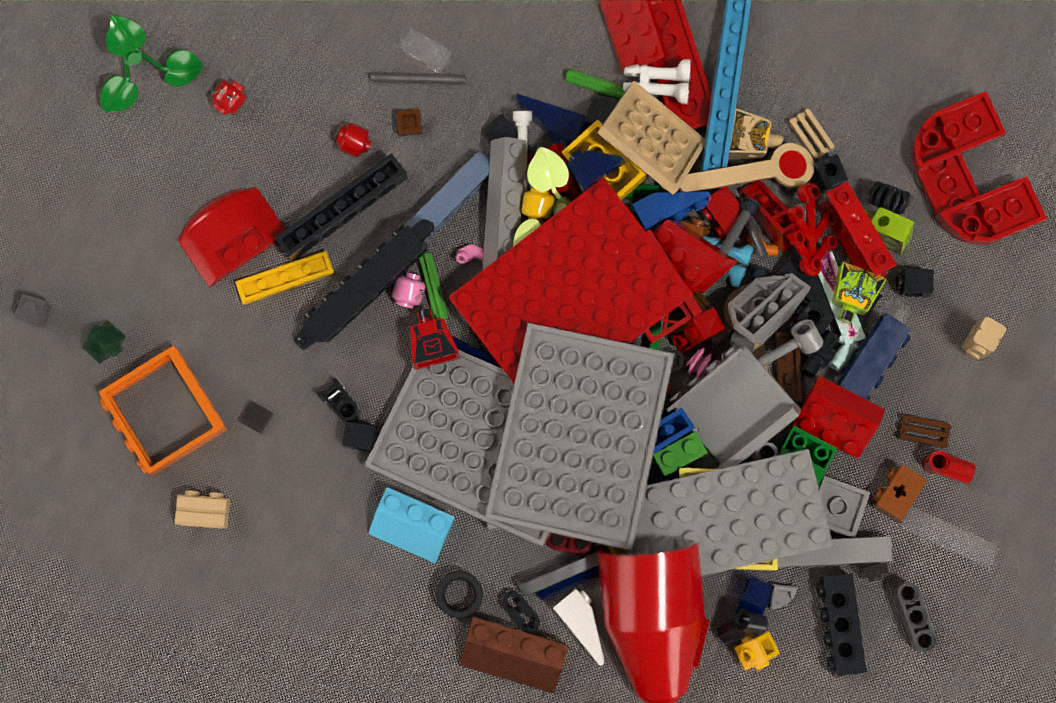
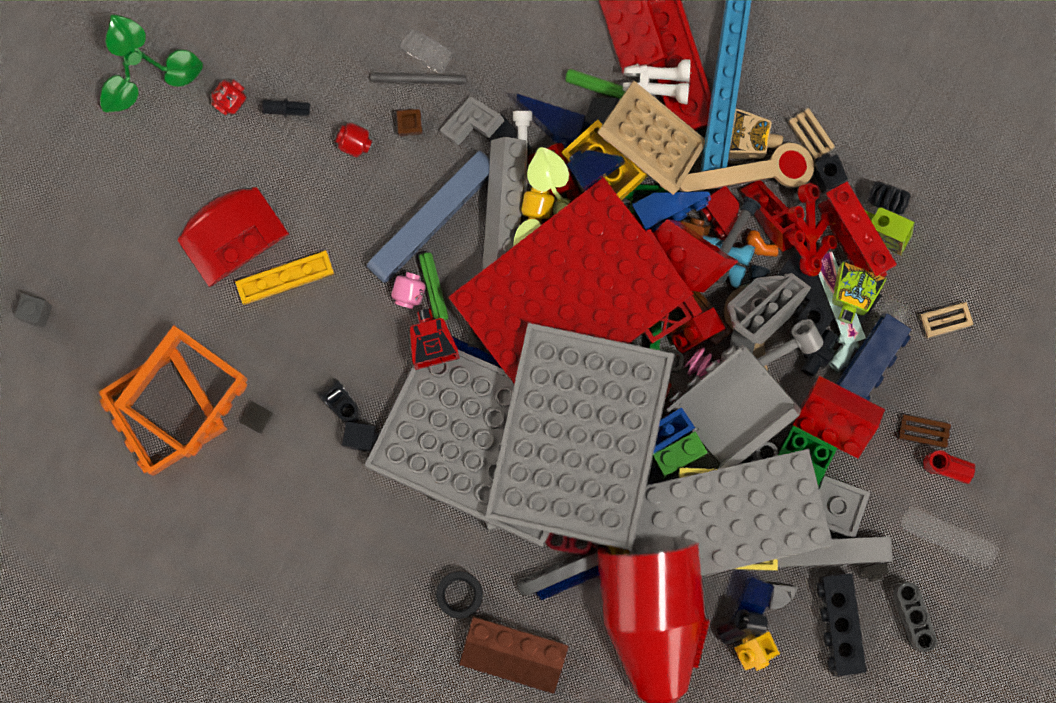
clear green brick [82,321,126,364] -> none
tan brick [175,491,230,529] -> none
black brick [275,153,407,262] -> none
black hinge [293,219,435,350] -> none
medium azure slope [368,487,455,564] -> none
bright pink arm [455,244,484,264] -> none
black beam [502,592,540,633] -> none
white slope [553,589,604,666] -> none
flat silver bar [737,198,769,261] -> none
reddish brown tile [774,332,802,404] -> none
dark orange brick [872,464,927,523] -> none
black brick [896,268,934,298] -> none
red plate [912,91,1047,245] -> none
tan brick [962,317,1007,360] -> none
none -> orange window [114,325,248,458]
none -> black axle [262,99,311,118]
none -> light grey plate [439,96,505,145]
none -> tan tile [919,302,974,339]

